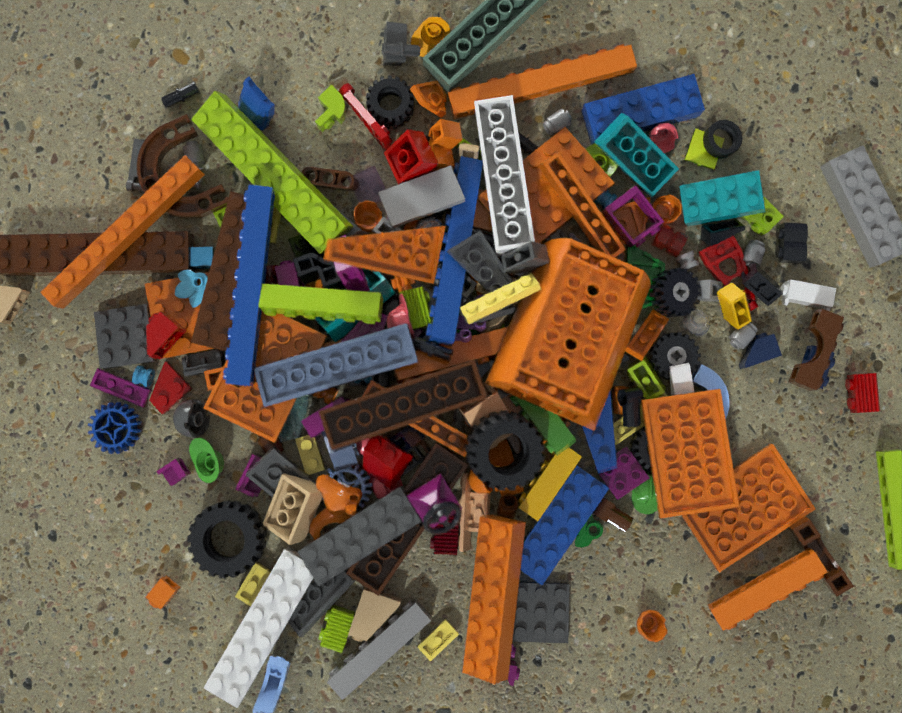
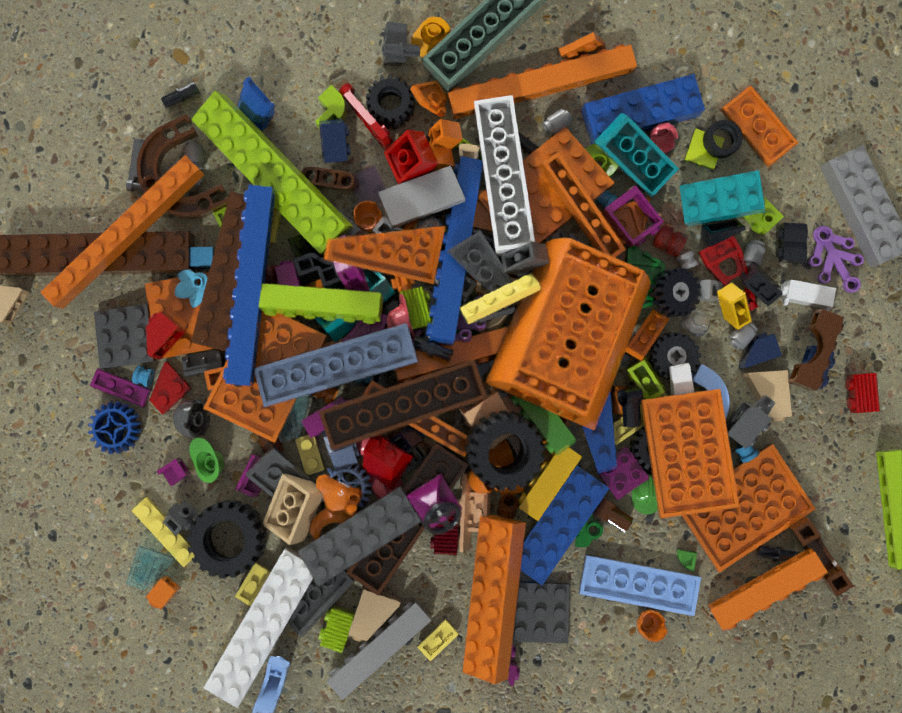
orange hair [652,194,682,224] -> none
none -> clear light blue wing [126,546,175,590]
none -> light yellow plate [131,497,194,567]
none -> dark grey brick [163,500,198,536]
none -> dark blue brick [319,119,350,163]
none -> orange wing [559,32,606,60]
none -> light blue plate [579,554,701,616]
none -> bright green tile [676,548,697,572]
none -> orange tile [721,85,799,167]
none -> dark grey hinge [726,395,775,449]
none -> dark azure wheel [734,444,759,463]
none -> tan slope [743,370,792,421]
none -> black axle [757,546,798,562]
none -> medium lavender plant [808,226,864,293]

